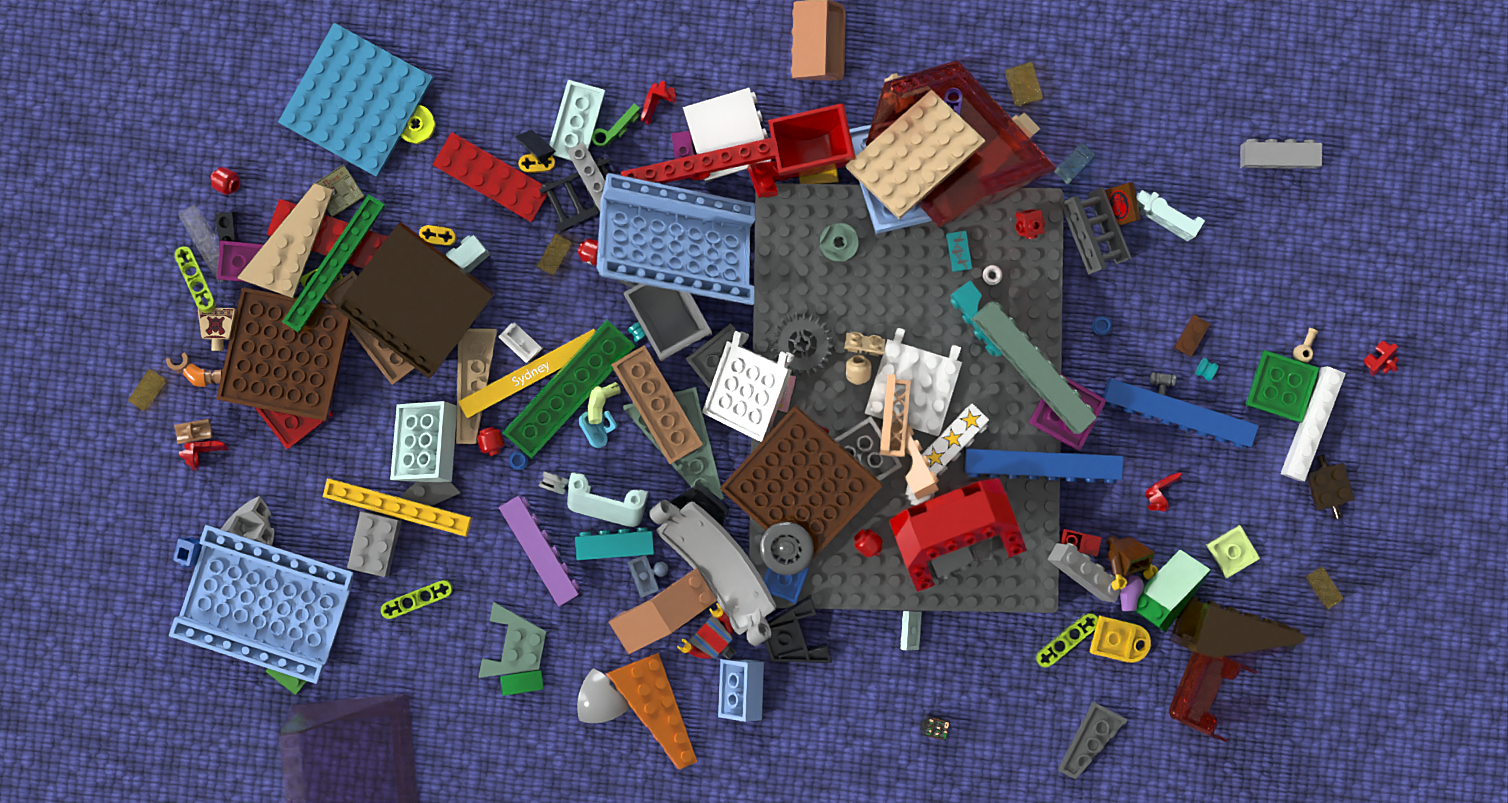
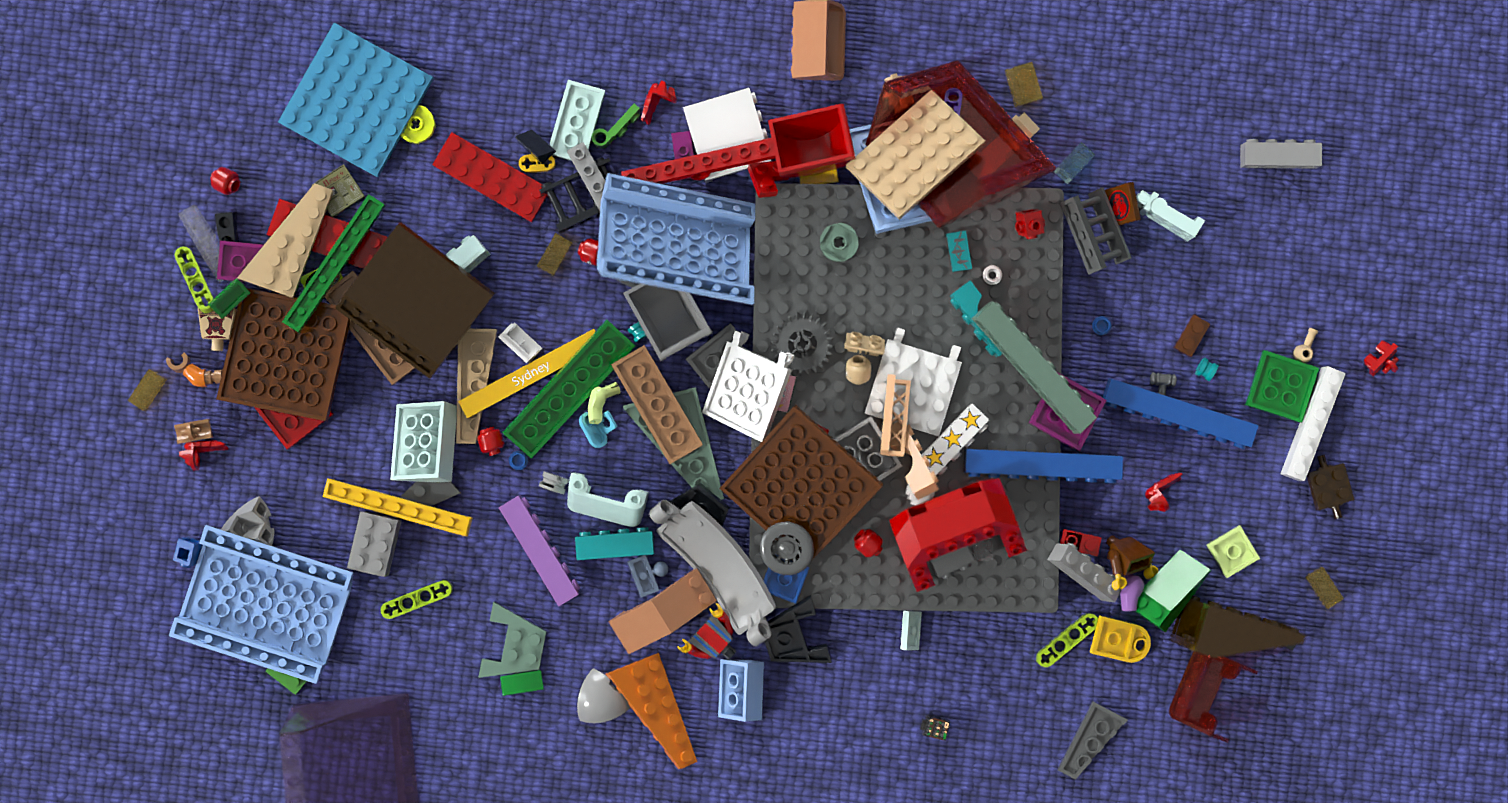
yellow beam [419,225,456,246] -> none
none -> green tile [208,278,251,319]

